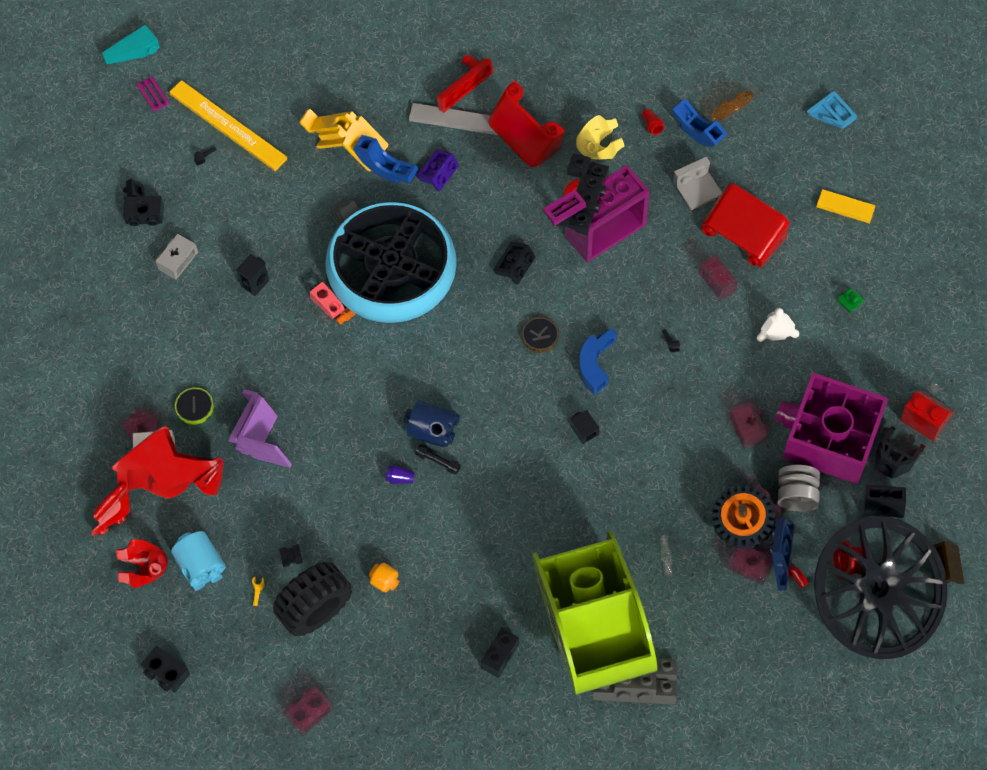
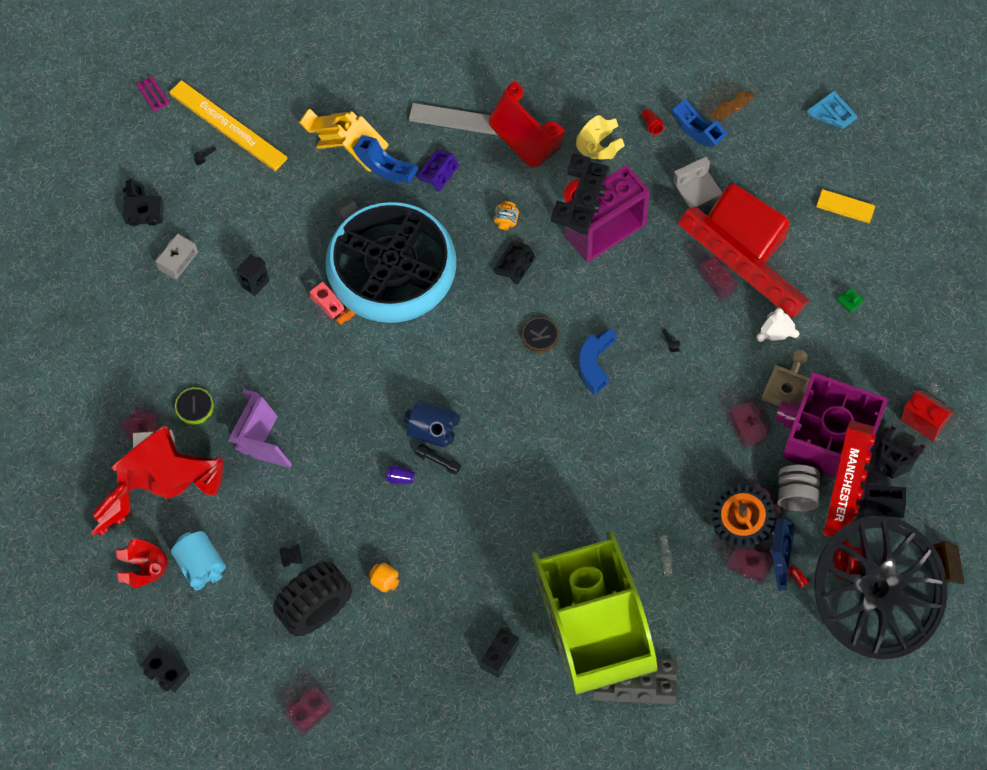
teal slope [102,25,160,64] -> none
yellow hand [252,577,265,606] -> none
red piece [437,55,493,113] -> none
magenta tile [543,190,586,226] -> none
black brick [570,410,600,444] -> none
none -> head [493,201,519,230]
none -> red brick [677,206,810,318]
none -> dark tan plate [761,350,810,407]
none -> red brick [823,421,876,541]

